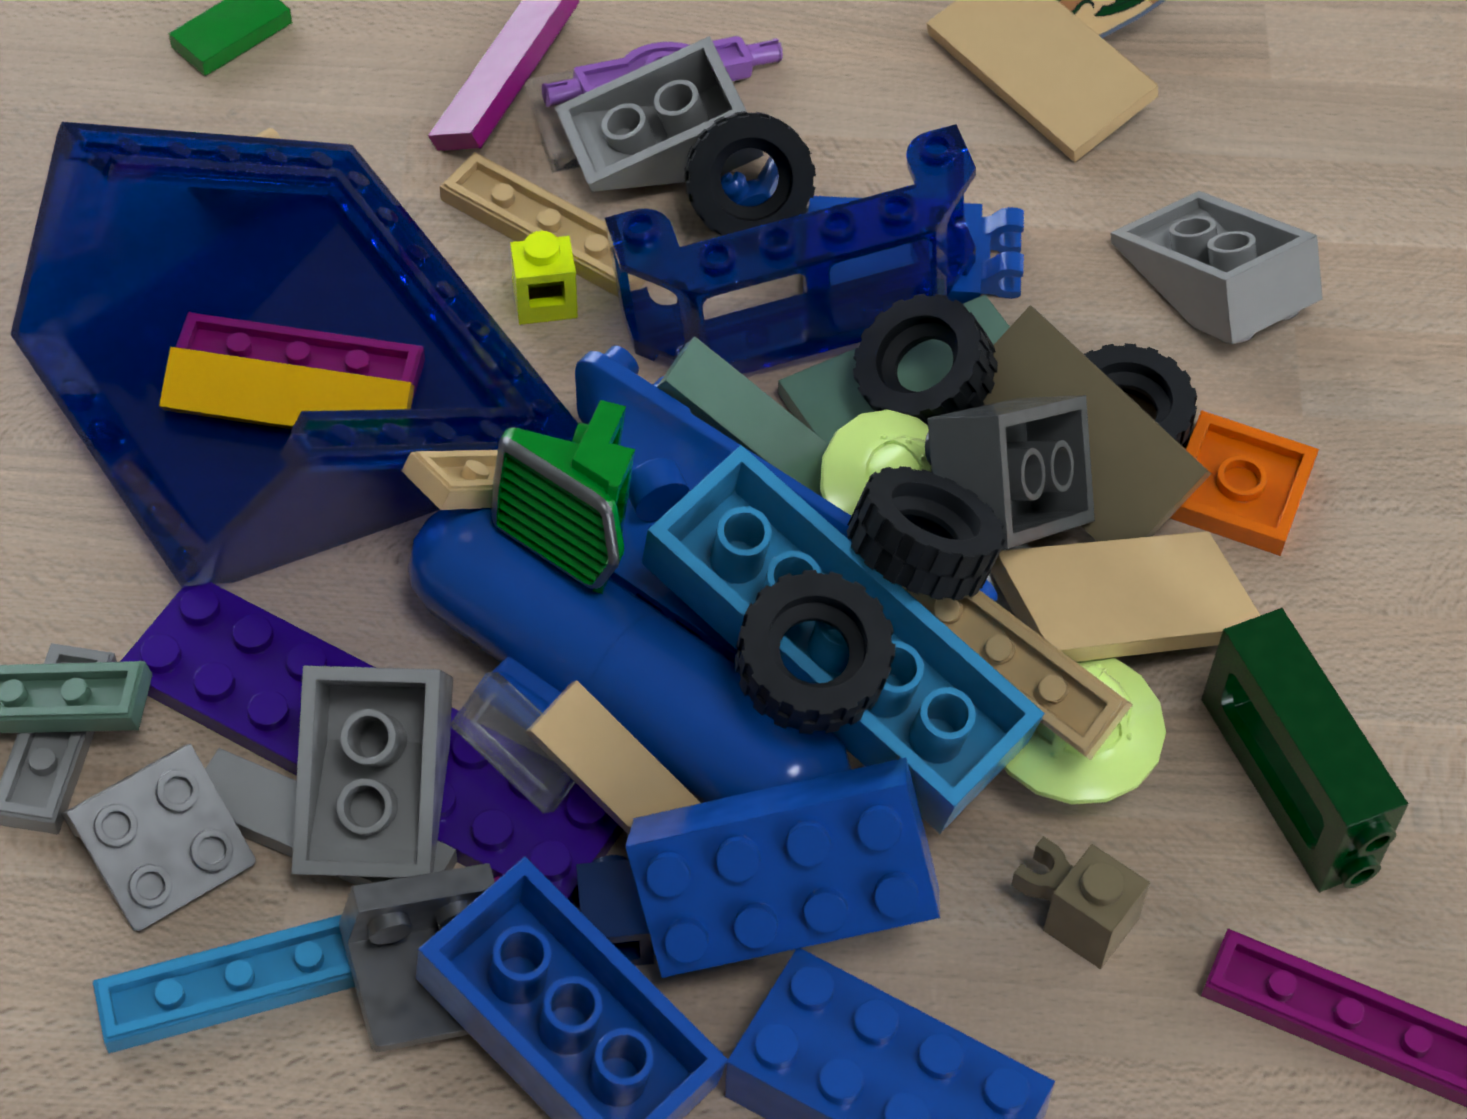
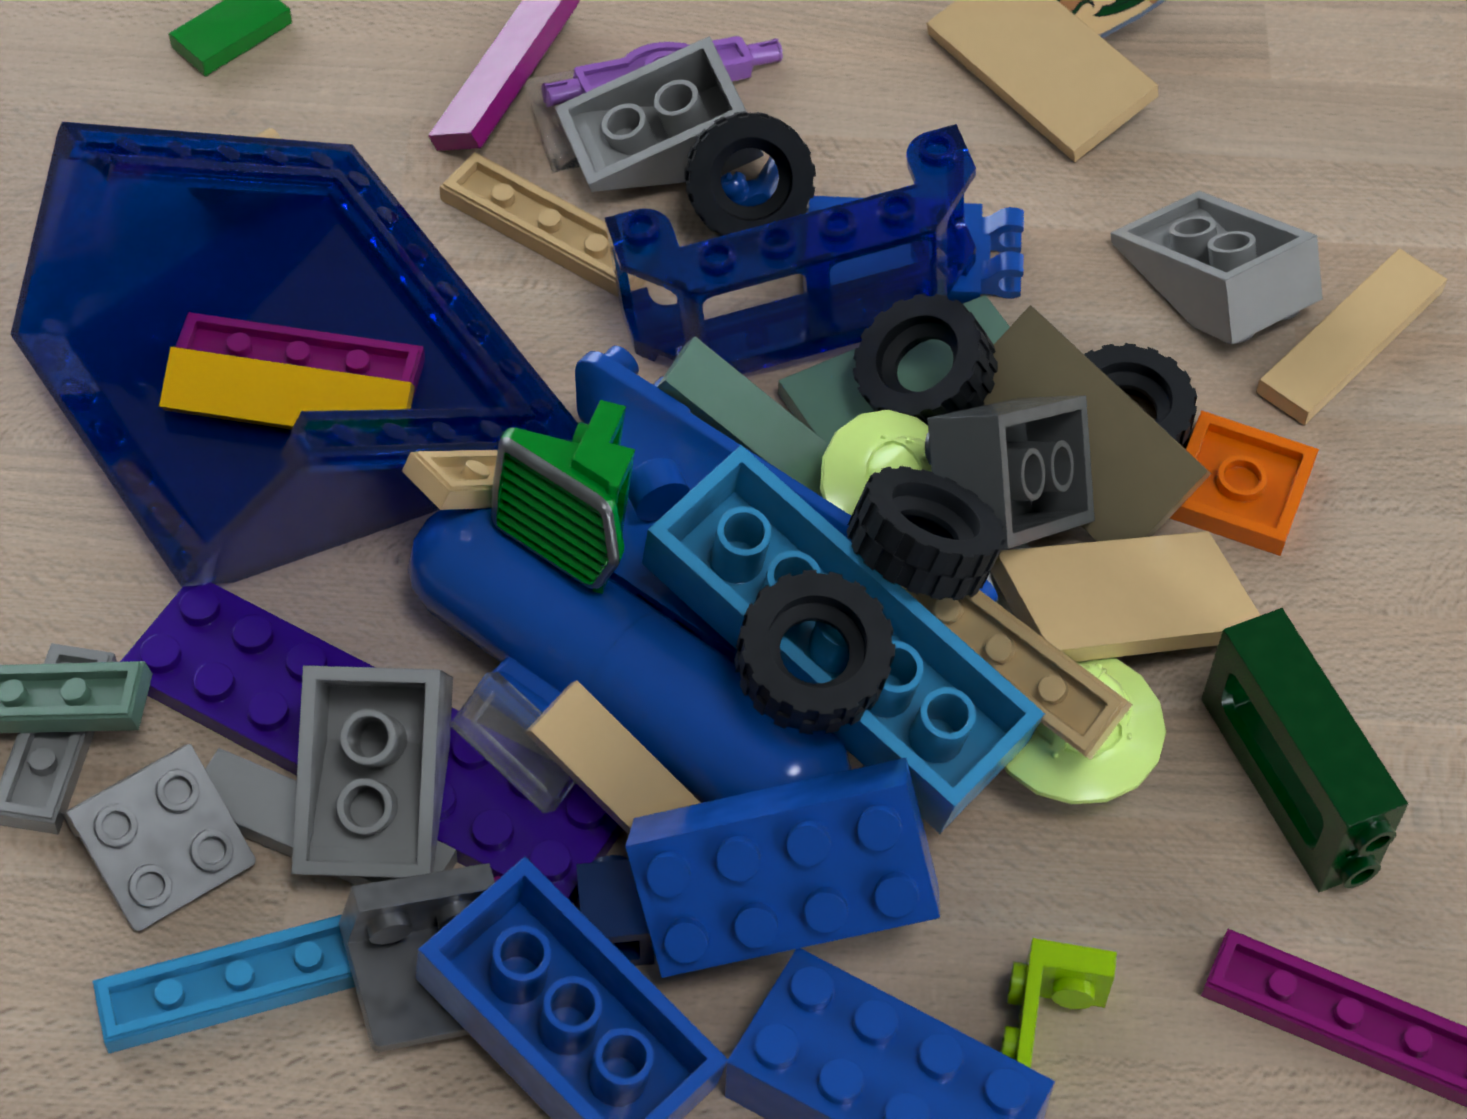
neon yellow brick [510,231,578,325] -> none
dark tan brick [1011,836,1150,969] -> none
none -> lime bracket [1000,938,1117,1068]
none -> tan tile [1256,248,1447,426]

